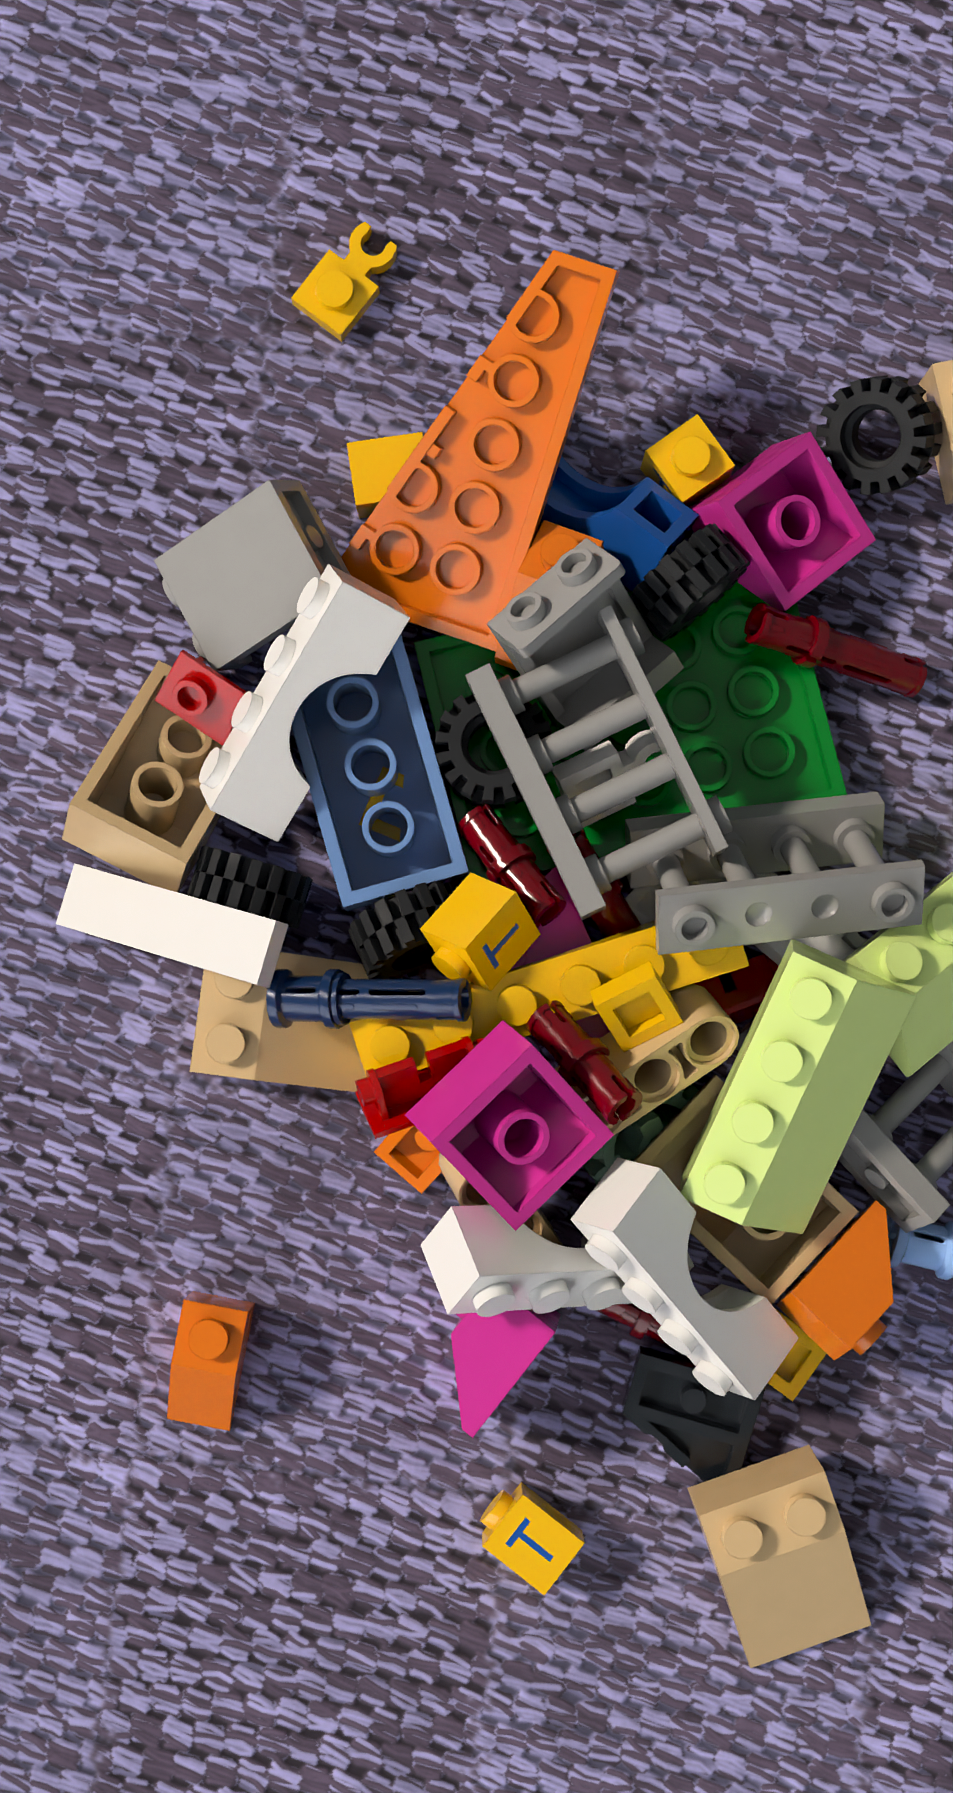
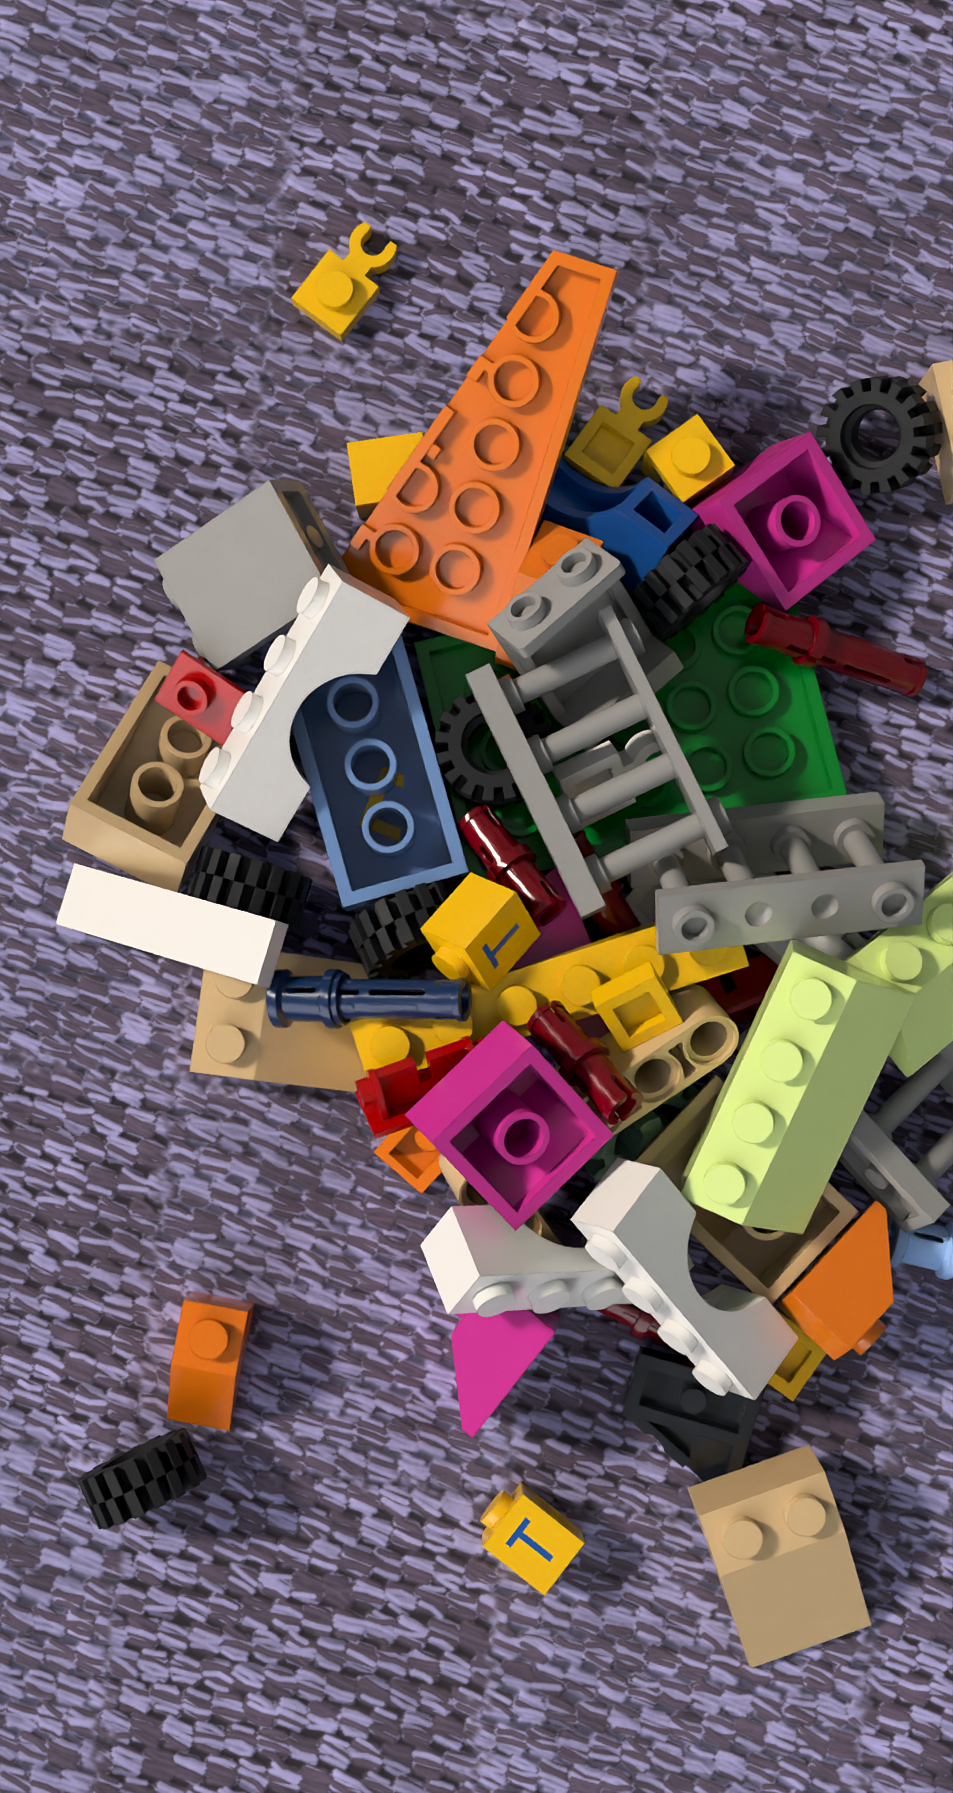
none -> black tyre [77,1428,207,1530]
none -> yellow plate [564,376,668,487]

